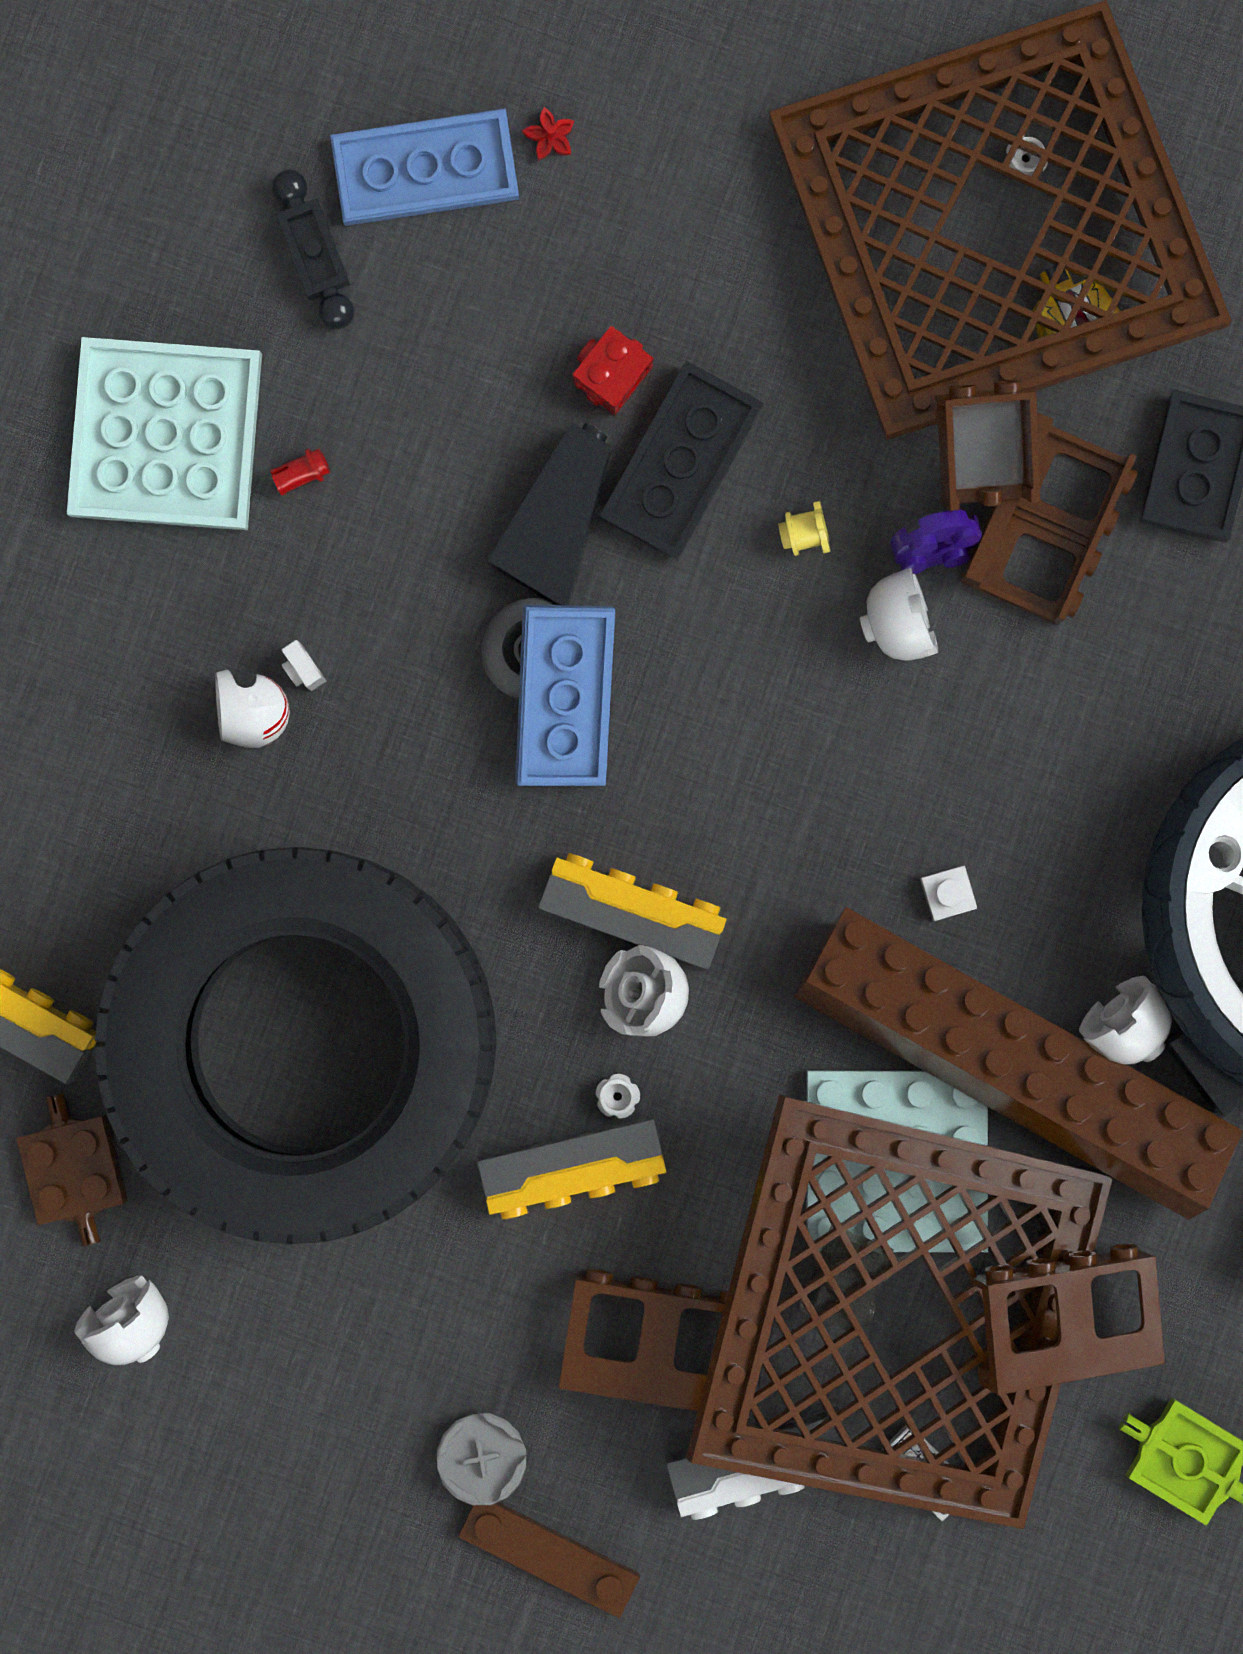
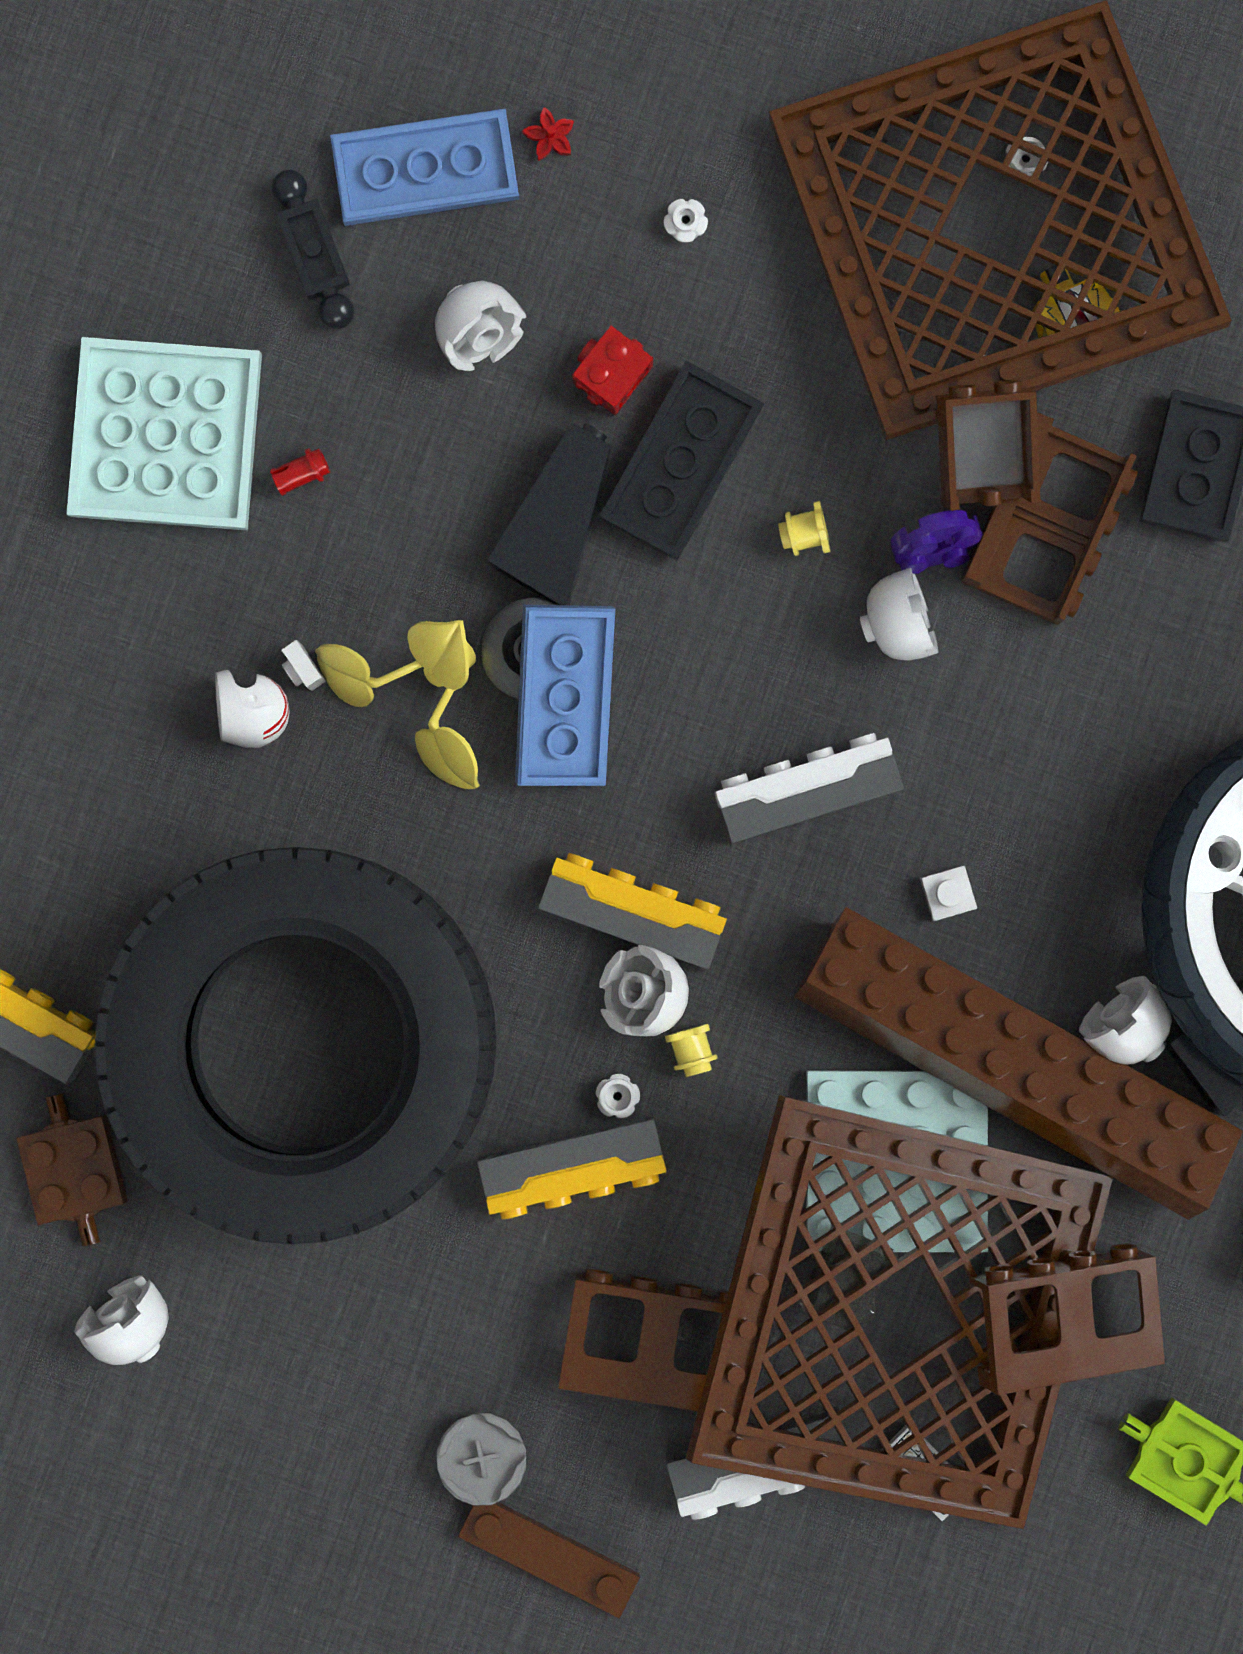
none -> light yellow plant [315,620,480,789]
none -> white cylinder [435,281,526,371]
none -> white plate [664,199,708,242]
none -> light yellow brick [665,1024,718,1077]
none -> piece [714,733,904,845]

